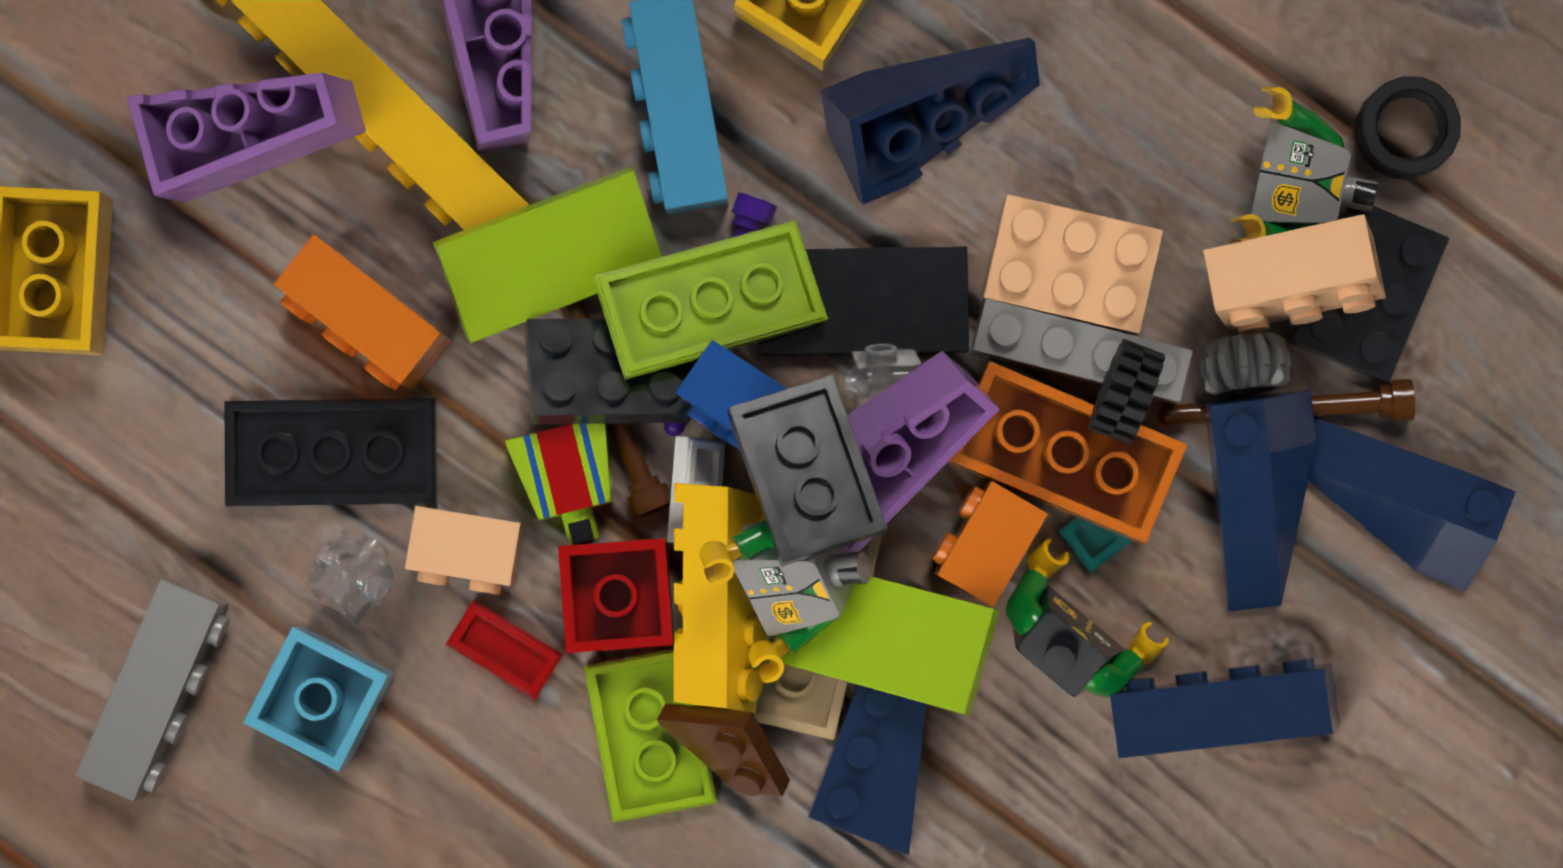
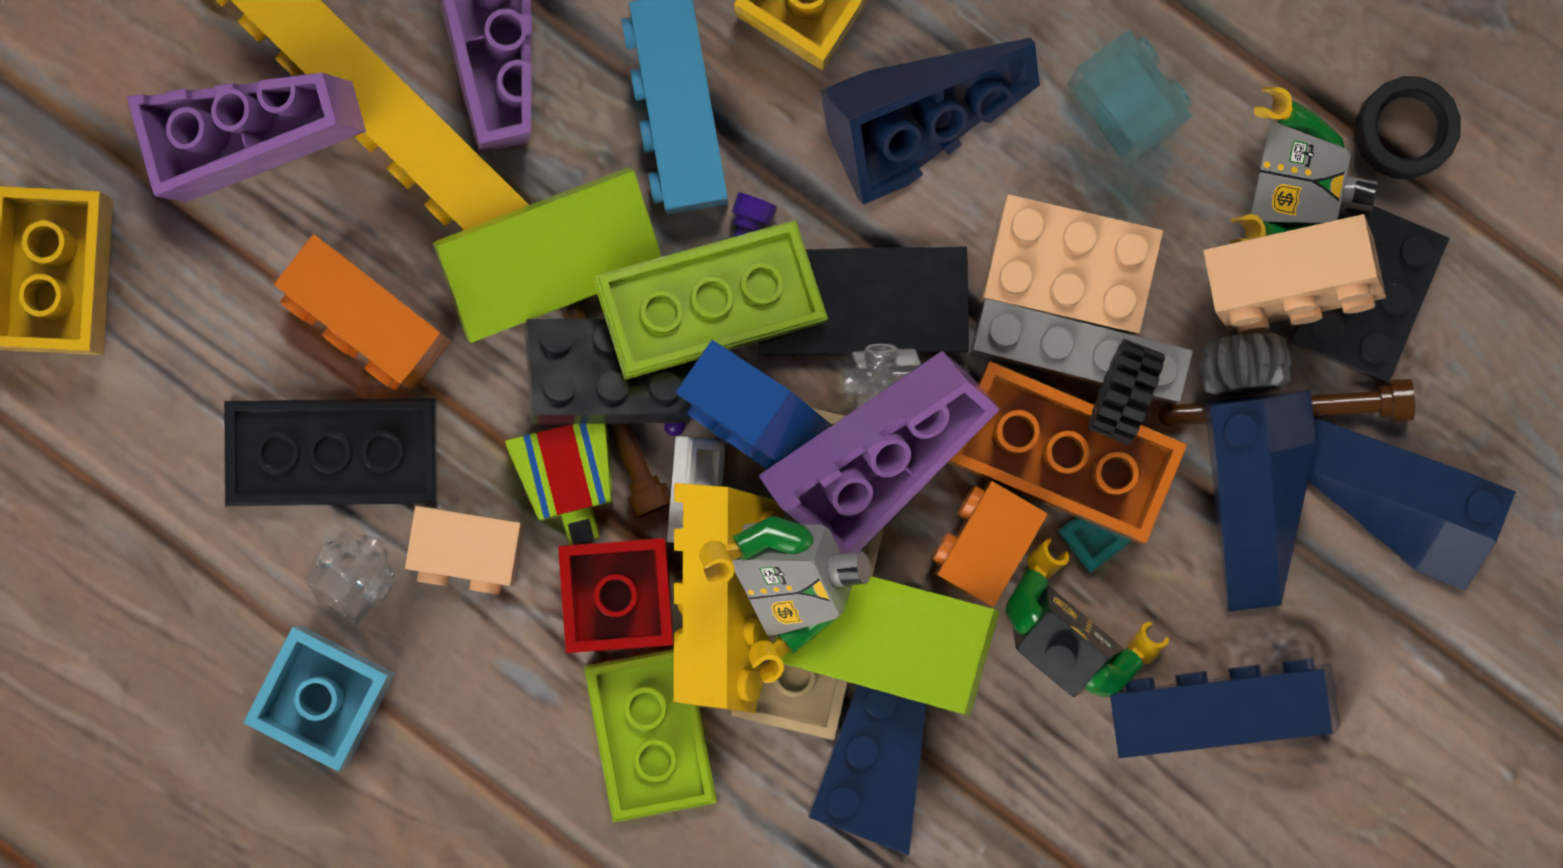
light grey brick [75,579,230,801] -> none
red tile [445,599,564,700] -> none
reddish brown wing [657,704,790,797] -> none
black plate [727,375,888,567] -> none
none -> clear light blue brick [1067,30,1193,168]

